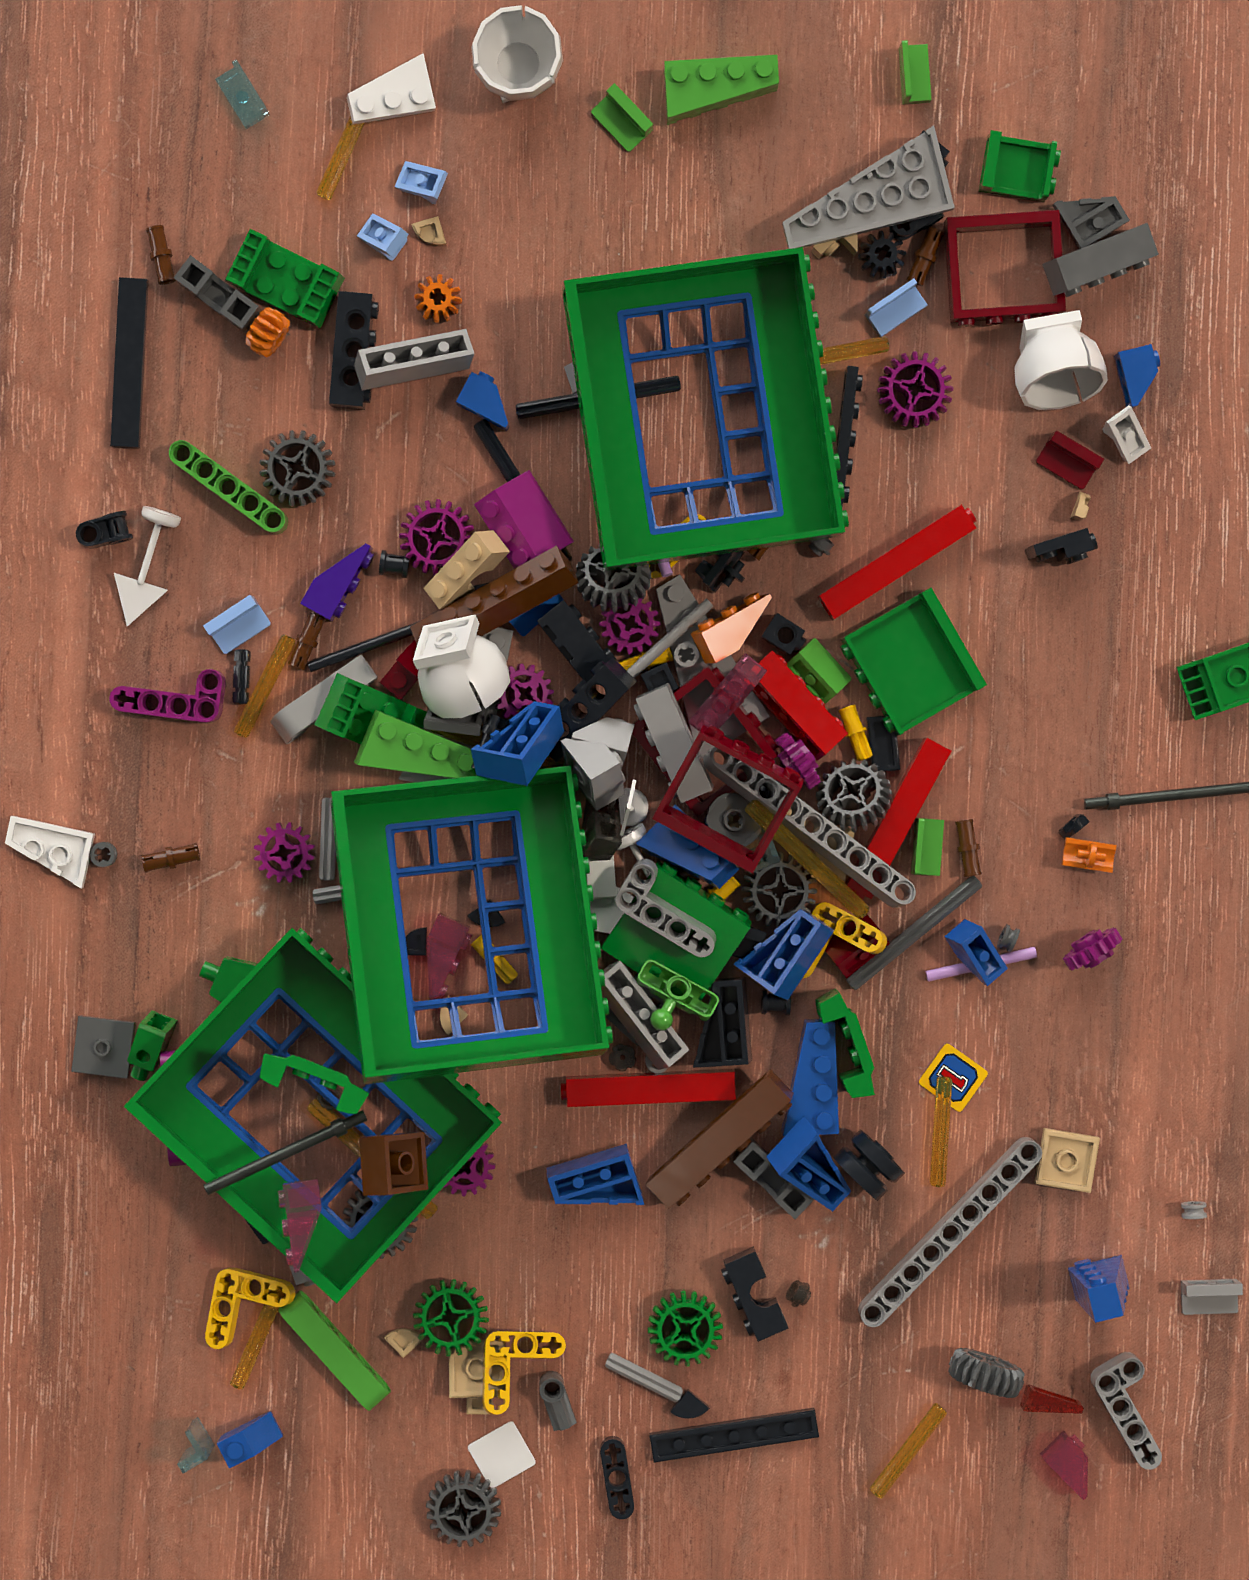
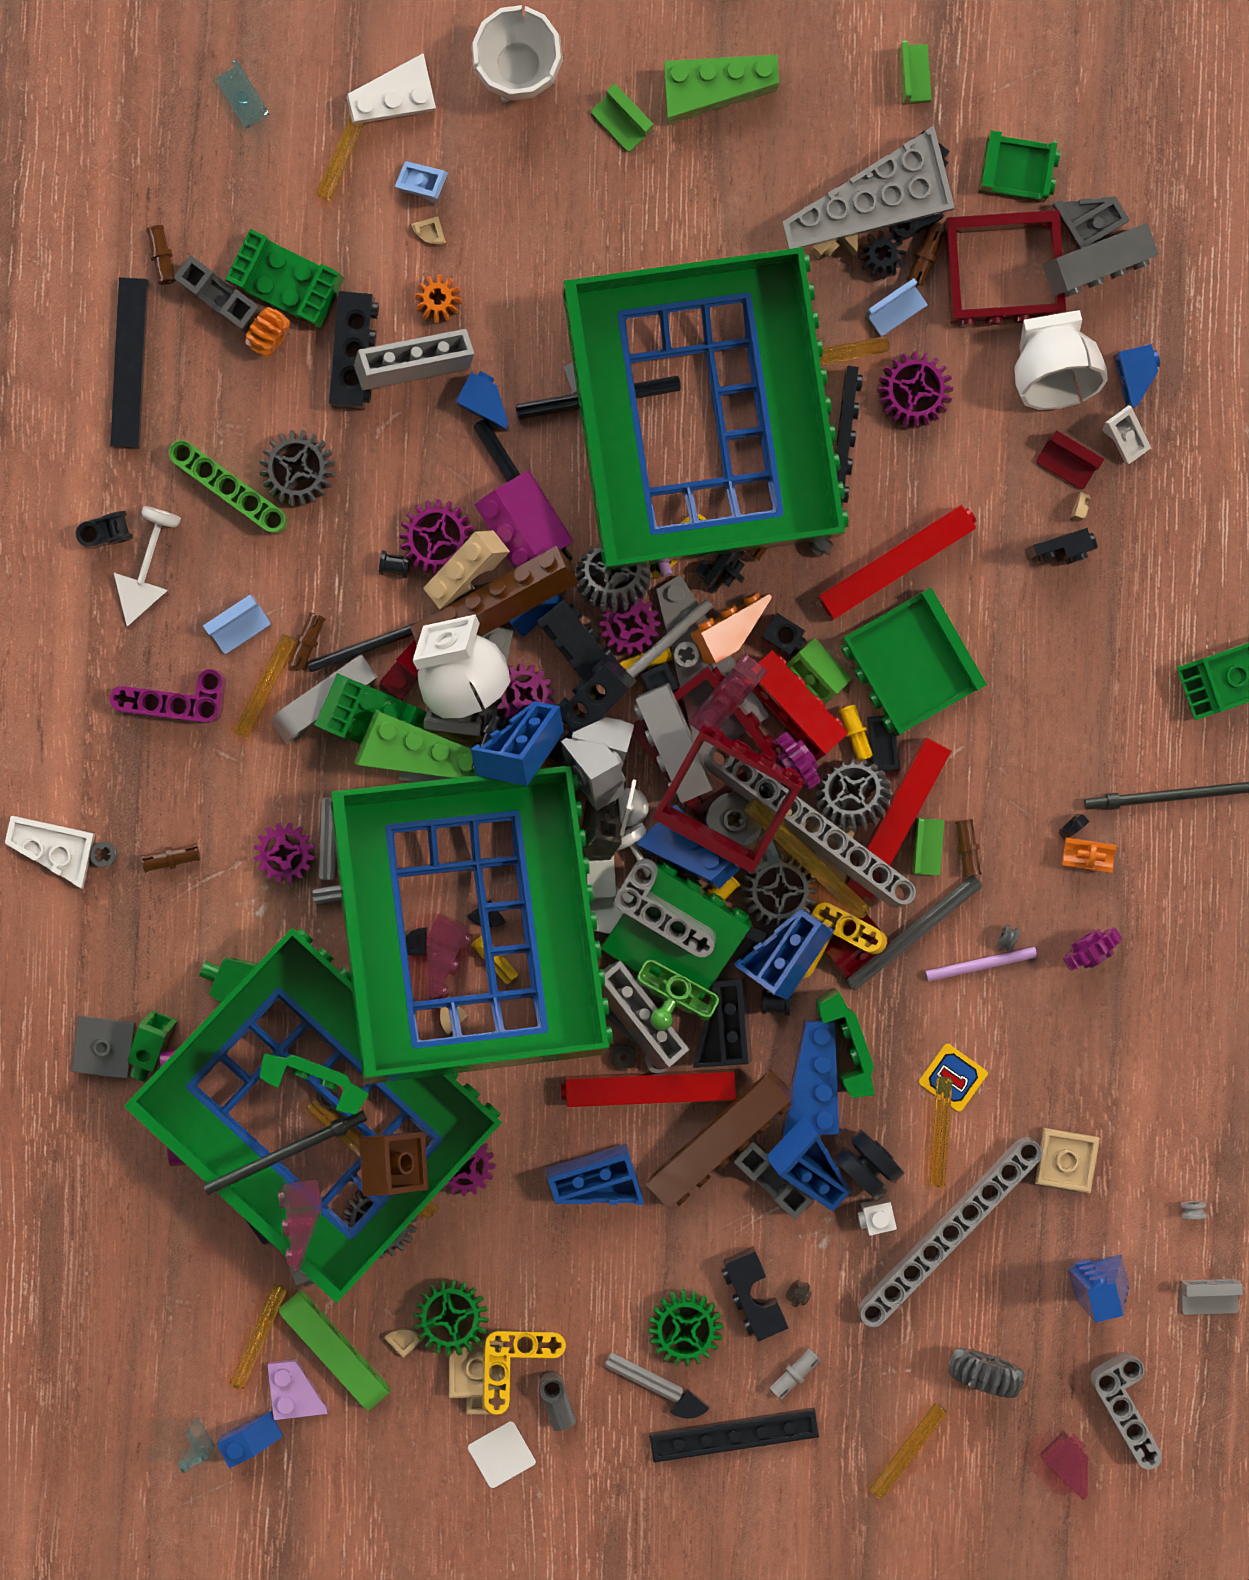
yellow beam [205,1267,295,1349] -> none
black axle [232,649,251,704] -> none
dark purple slope [300,543,374,621] -> none
light blue slope [357,213,409,261] -> none
dark grey gear [426,1470,502,1547] -> none
black beam [600,1436,634,1519] -> none
blue slope [944,919,1008,986] -> none
clear red slope [1020,1384,1084,1414] -> none
none -> lavender wing [268,1359,329,1420]
none -> light grey pin [769,1348,821,1400]
none -> white brick [858,1197,897,1236]

